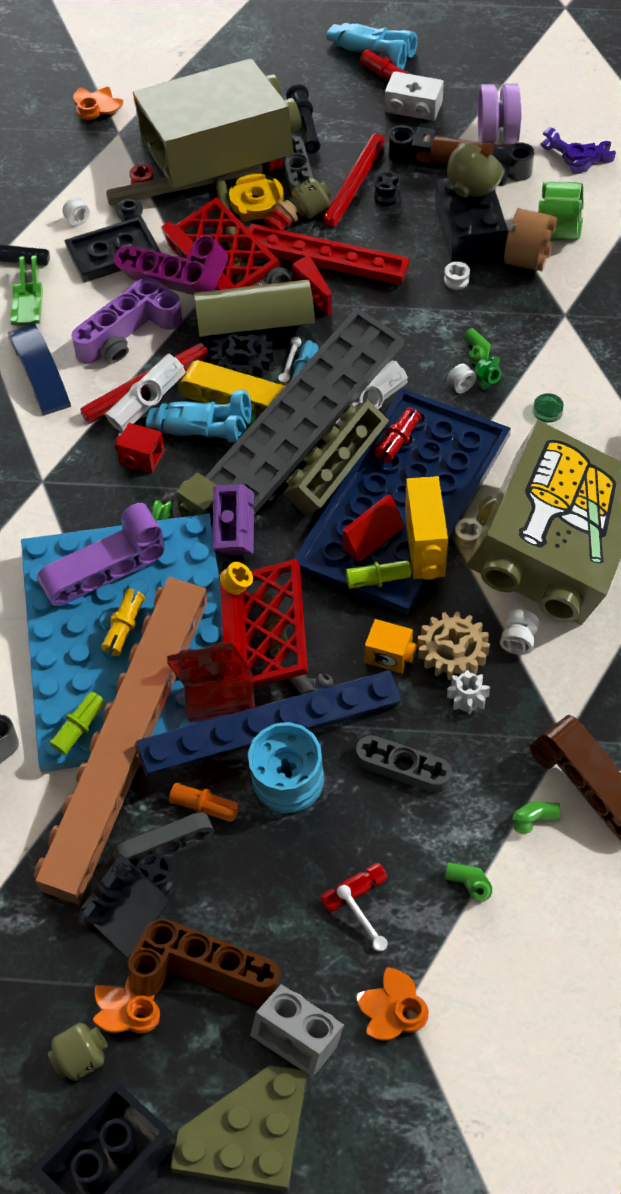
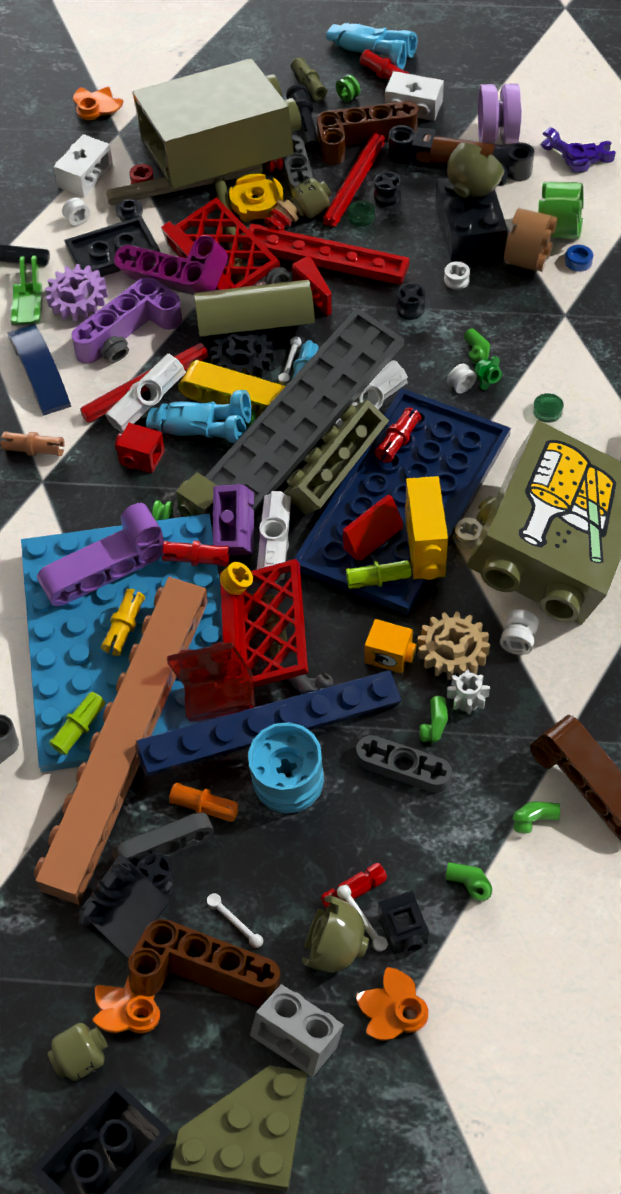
none -> nougat pin [1,431,65,456]
none -> lavender gear [45,264,108,321]
none -> white brick [54,135,113,197]
none -> red pin [162,540,229,567]
none -> white hinge [207,893,263,948]
none -> white piece [257,491,291,584]
none -> olive pin [291,57,327,101]
none -> olive cylinder [302,895,369,973]
none -> reddish brown beam [317,101,418,165]
none -> bright green bush [336,75,361,102]
none -> clear green tile [348,200,375,227]
none -> black window [378,890,429,955]
none -> black wheel [397,283,425,320]
none -> bright green arm [419,696,448,744]
none -> blue tile [564,245,594,272]

